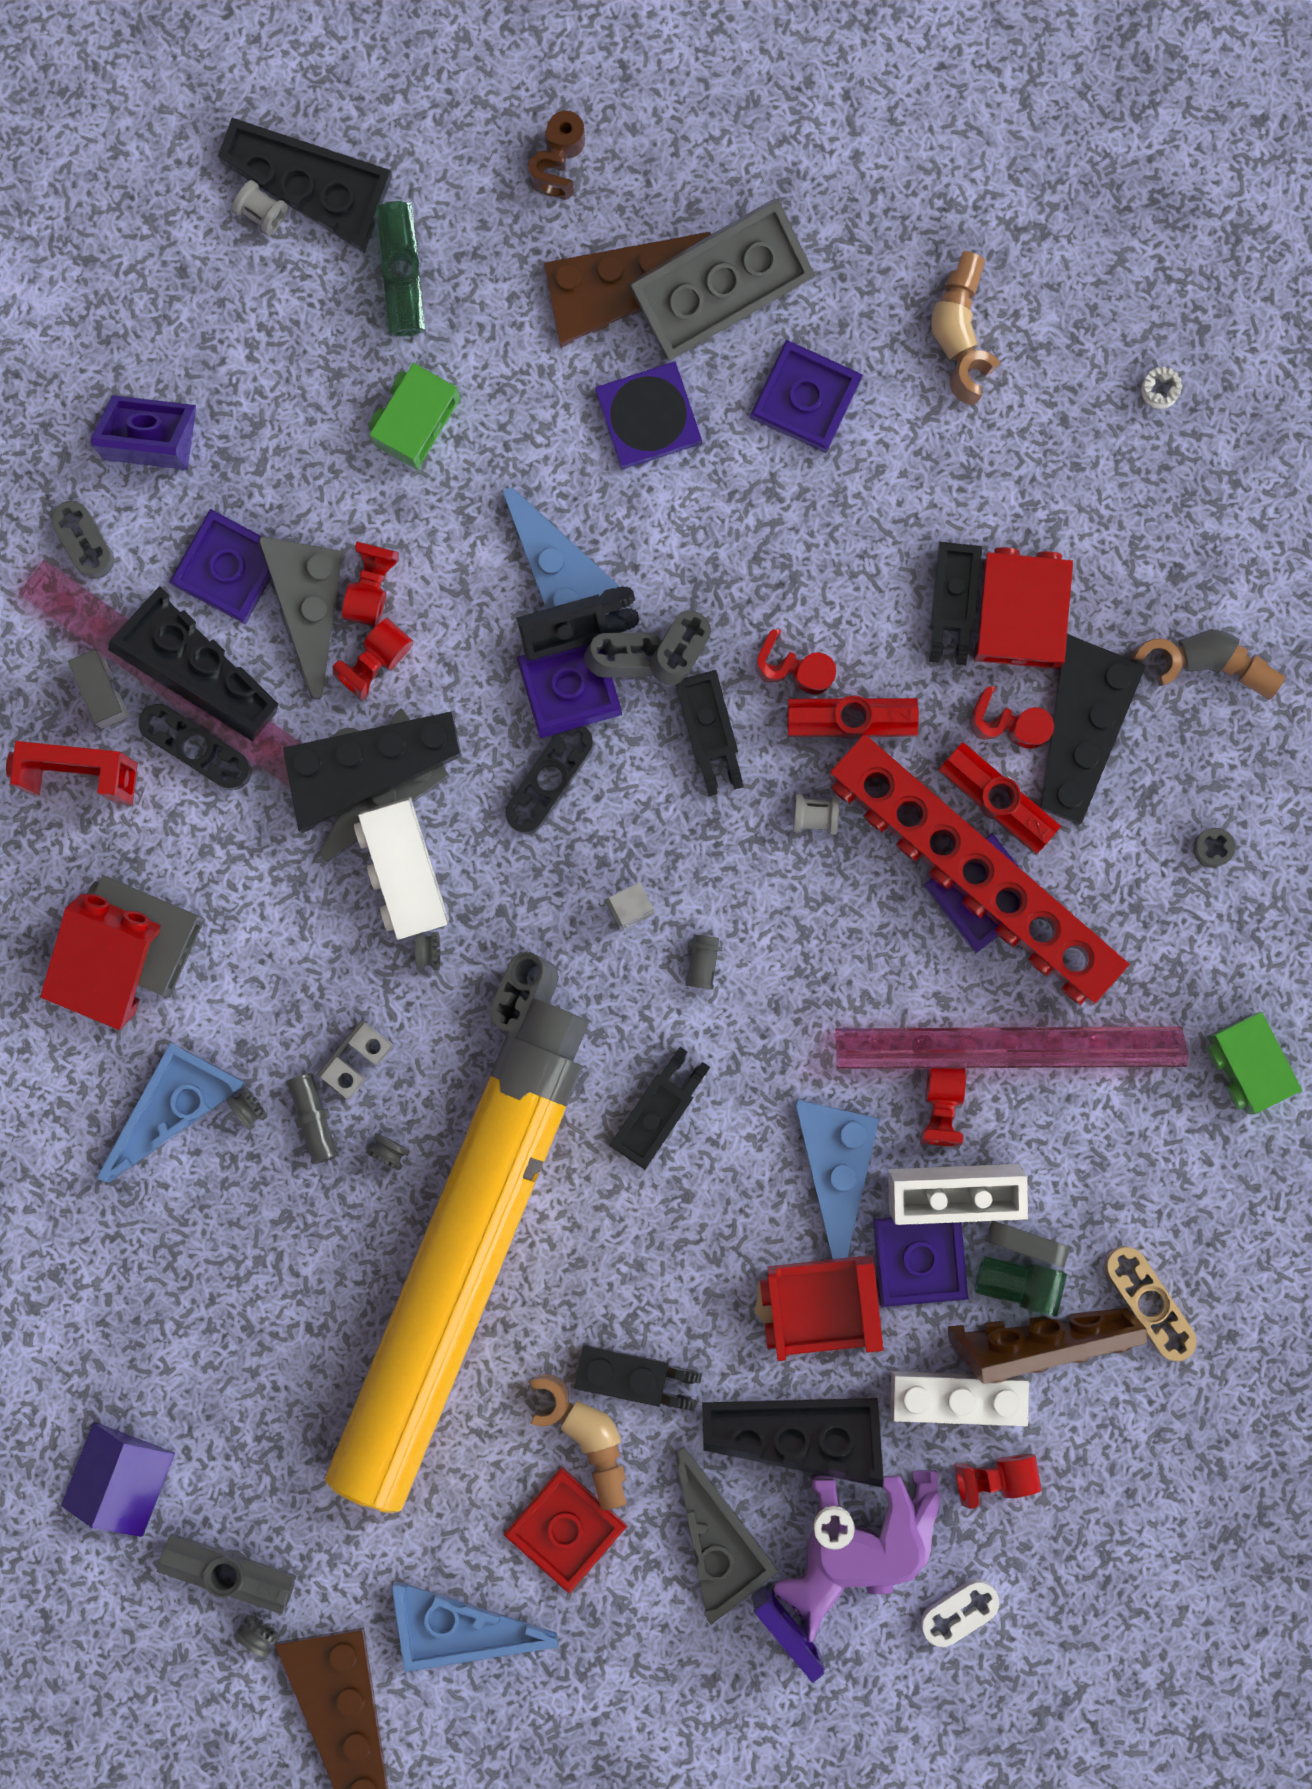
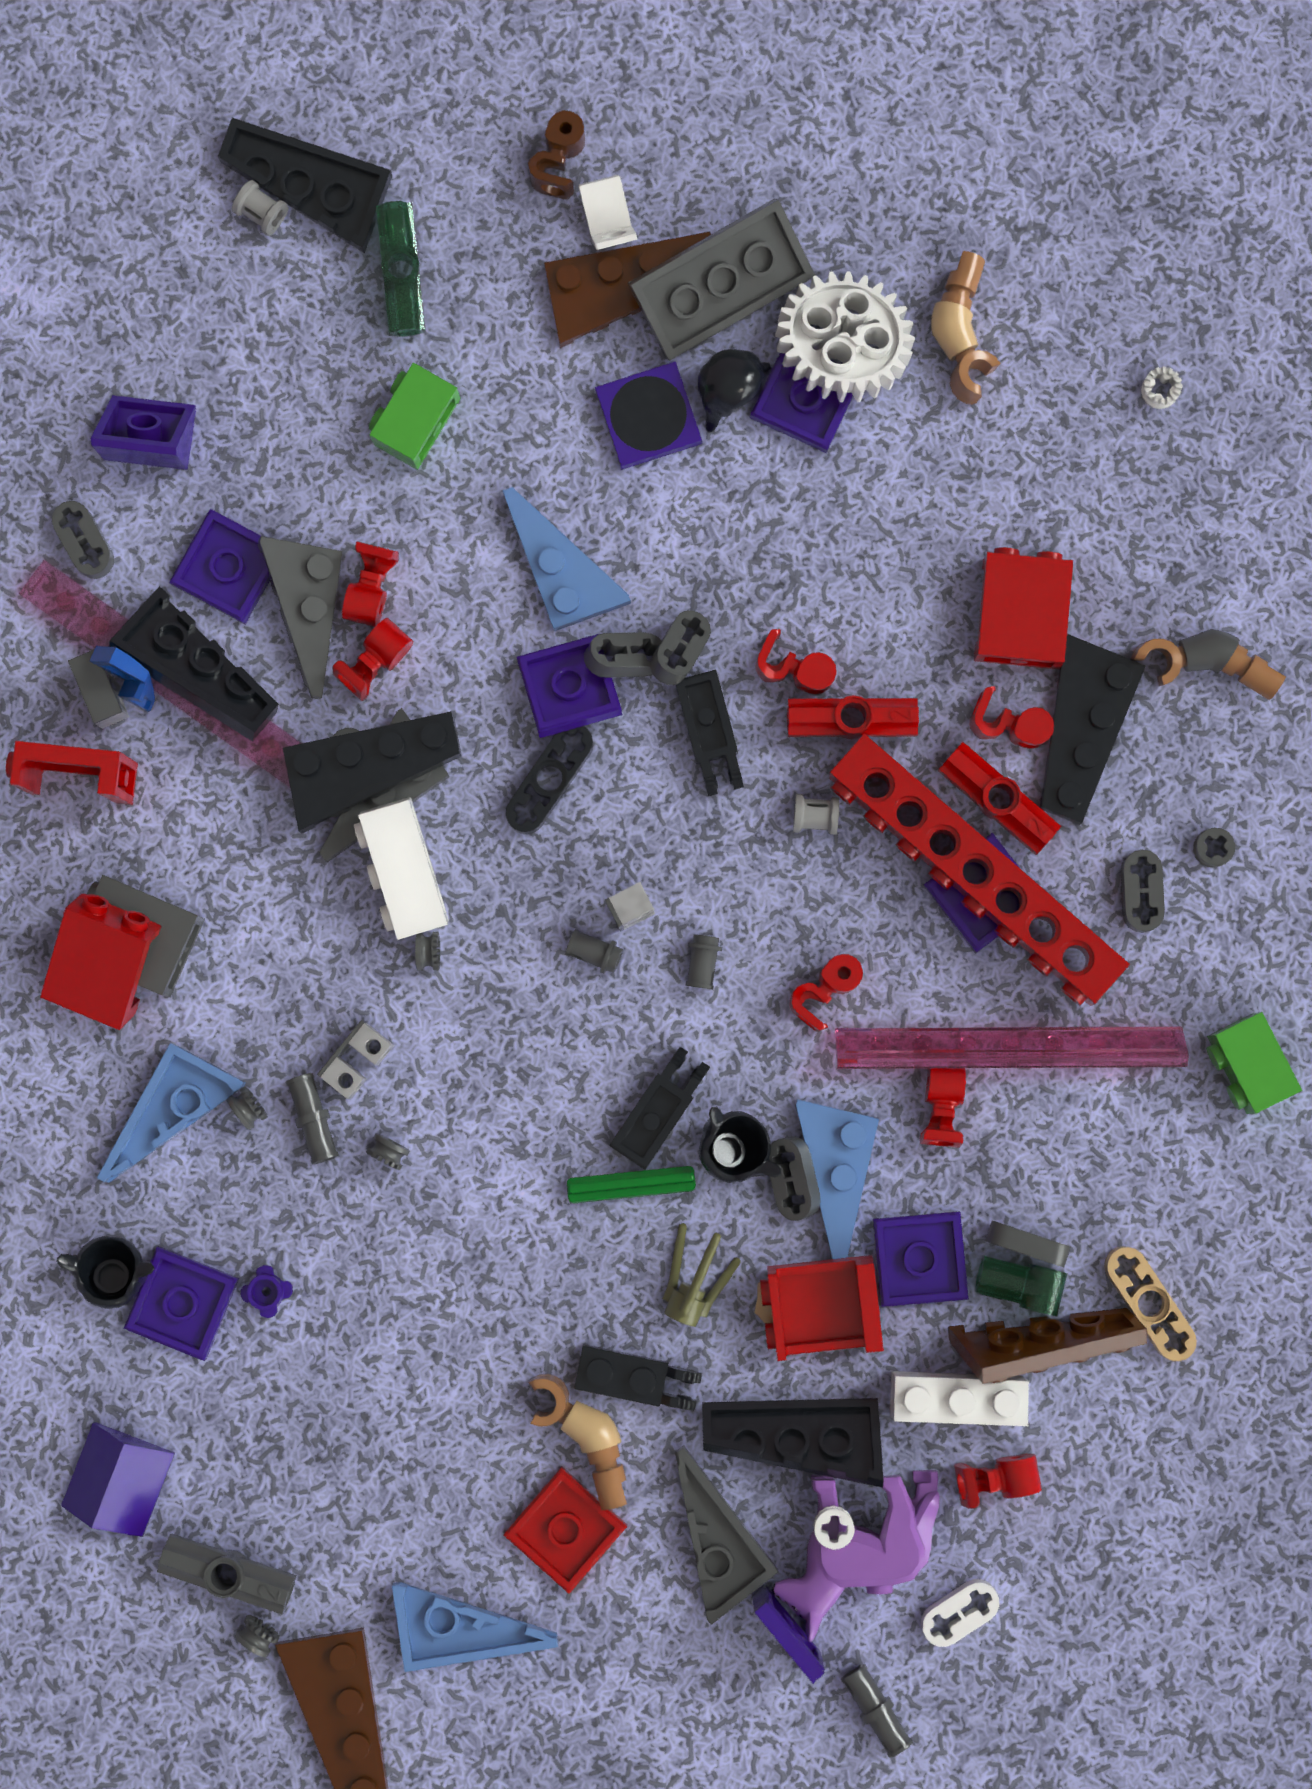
black beam [139,704,252,790] -> none
yellow piece [324,952,590,1513] -> none
black hinge [516,586,639,661] -> none
white brick [888,1164,1028,1225] -> none
black hinge [929,542,982,666] -> none
none -> black hair [57,1236,154,1309]
none -> blue slope [89,646,155,712]
none -> dark purple tile [123,1246,239,1361]
none -> dark purple plate [240,1265,293,1318]
none -> dark grey pin [565,929,623,974]
none -> green axle [567,1166,696,1204]
none -> white bracket [579,175,637,250]
none -> olive plant [662,1223,741,1327]
none -> black hair [697,349,771,432]
none -> black hair [698,1107,781,1183]
none -> dark grey beam [769,1137,821,1221]
none -> white gear [775,271,915,403]
none -> red leg [789,954,863,1032]
none -> dark grey pin [841,1664,913,1758]
none -> dark grey beam [1120,850,1165,933]

